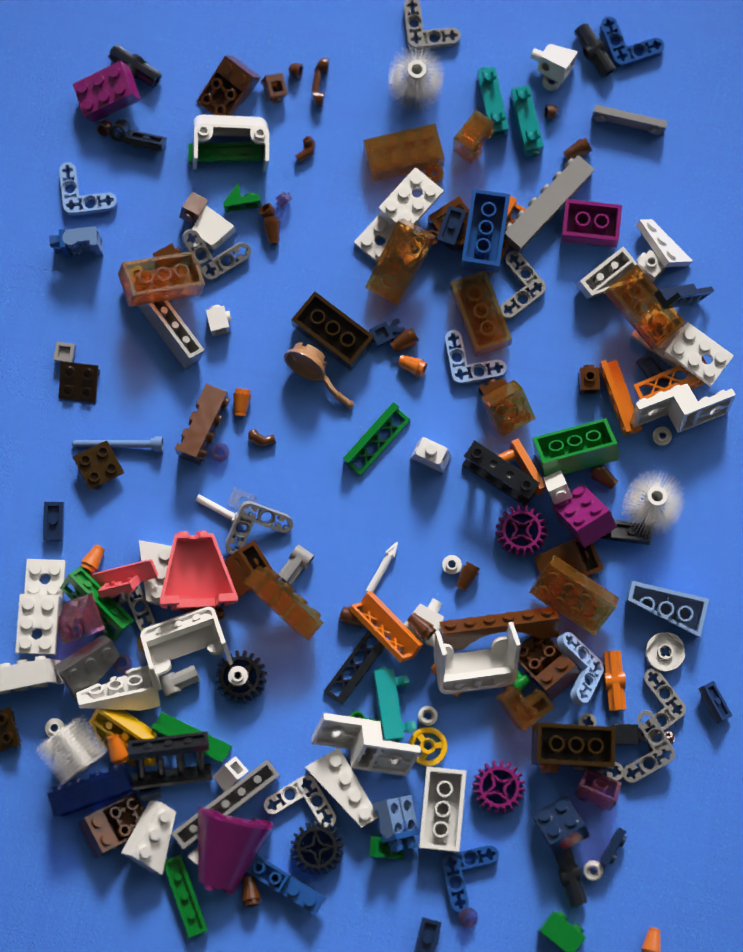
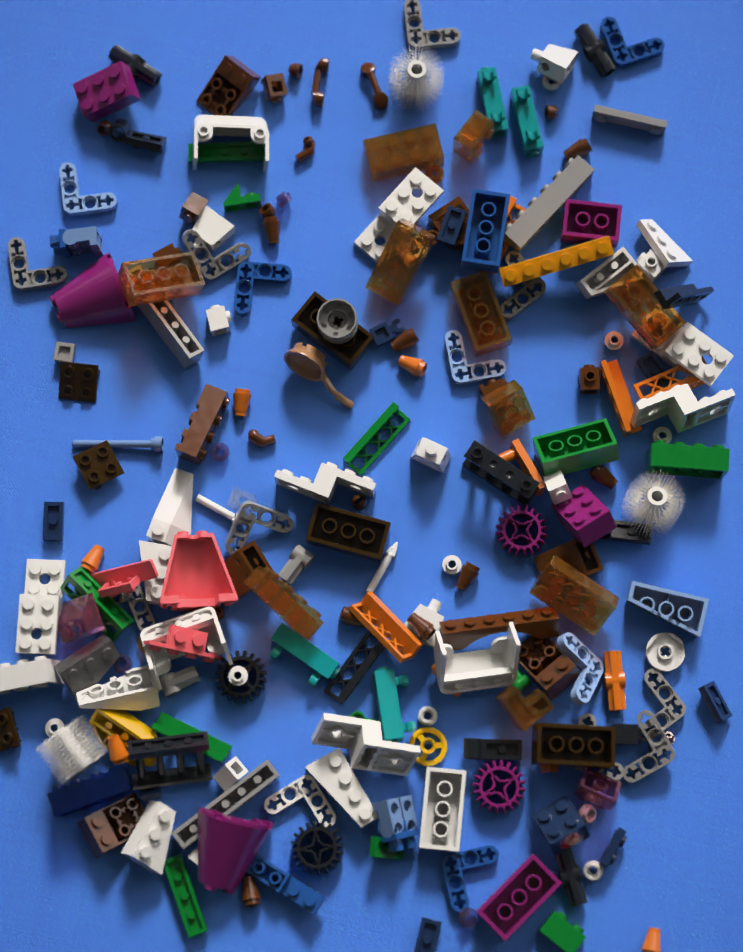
none -> light grey beam [8,237,68,291]
none -> magenta cone [50,252,136,328]
none -> coral bracket [143,625,222,663]
none -> white wedge [146,468,194,546]
none -> blue beam [234,262,292,316]
none -> teal brick [269,623,341,687]
none -> white bracket [274,462,376,505]
none -> dark brown brick [306,503,391,563]
none -> light grey wheel [317,298,358,344]
none -> reddish brown hinge [352,494,367,510]
none -> reddish brown bar [361,62,388,110]
none -> black plate [464,738,522,760]
none -> magenta brick [476,854,562,941]
none -> light orange brick [499,236,614,287]
none -> plate [578,803,597,824]
none -> plate [604,331,624,350]
none -> green brick [646,440,730,479]

